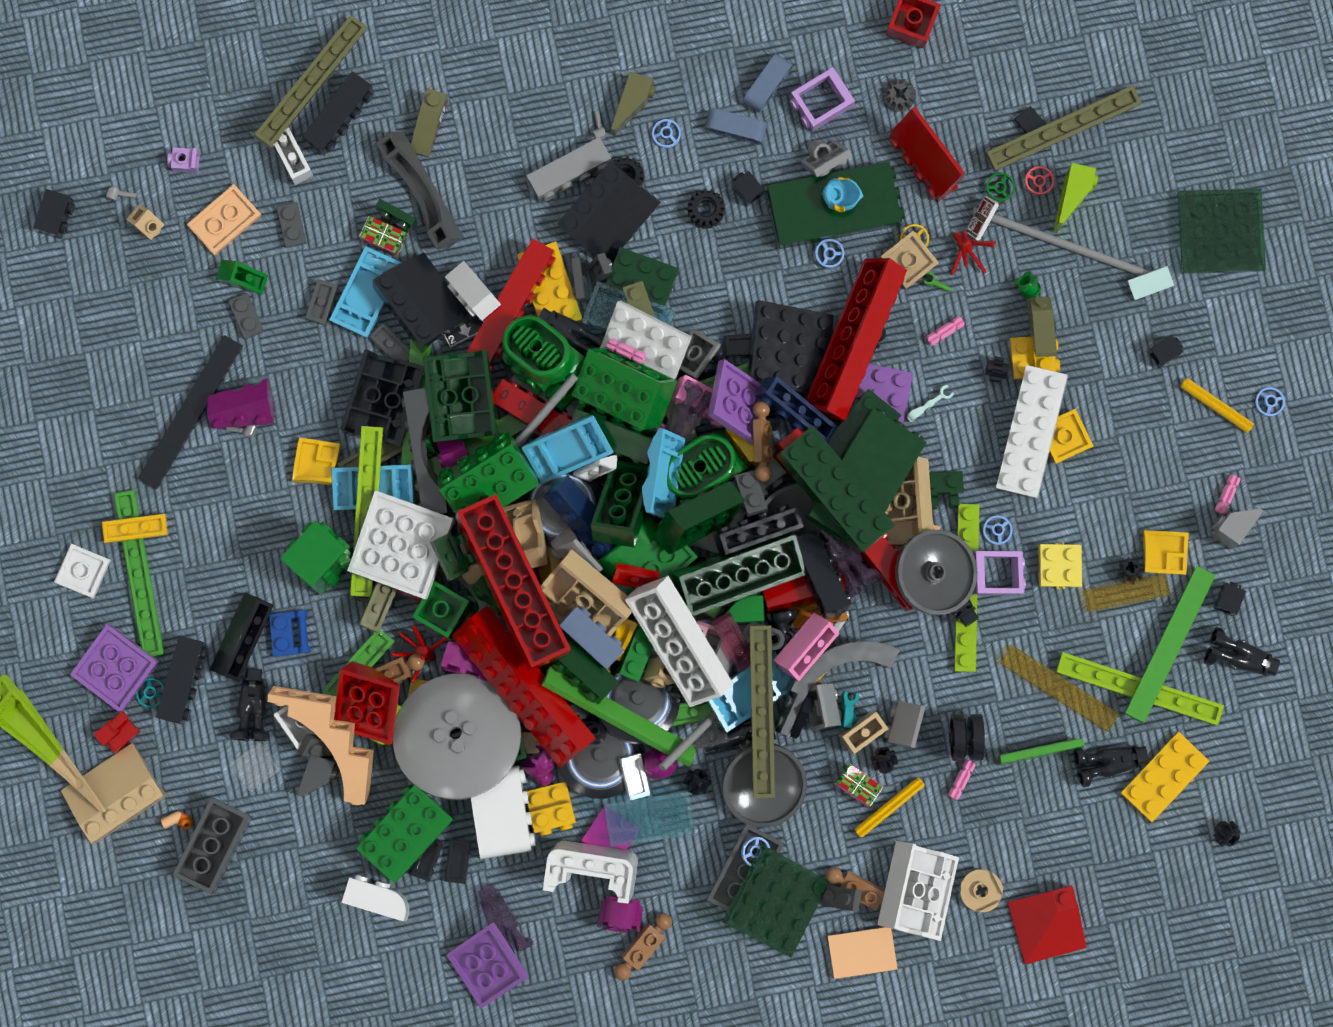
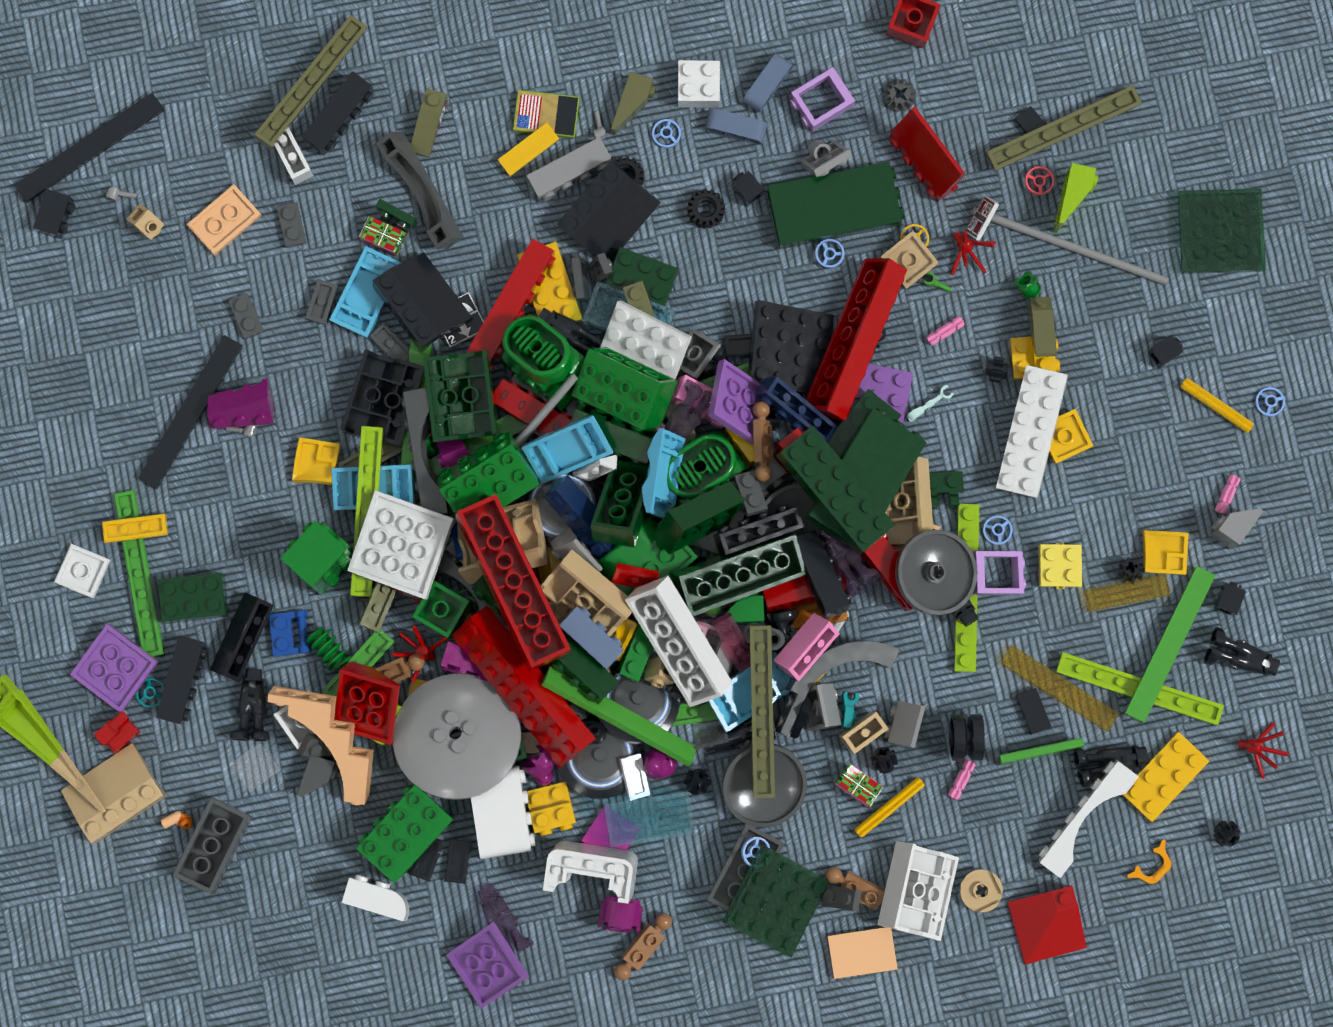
lavender brick [168,147,200,173] -> none
green slope [216,260,268,295] -> none
dark green plate [430,532,476,581] -> none
white brick [445,261,501,320] -> none
bright pink axle [607,339,646,364] -> none
light grey bar [659,712,717,771] -> none
medium azure hair [822,177,863,212] -> none
green piece [986,173,1015,202] -> none
light aqua tile [1127,266,1174,300] -> none
none -> black tile [15,92,165,203]
none -> dark green brick [158,572,229,624]
none -> green piece [306,626,352,673]
none -> yellow tile [498,123,560,177]
none -> tile [513,90,580,139]
none -> white brick [678,60,720,108]
none -> black tile [1015,688,1051,735]
none -> white arch [1038,759,1139,878]
none -> light orange helmet [1127,840,1171,884]
none -> red plant [1238,722,1289,778]

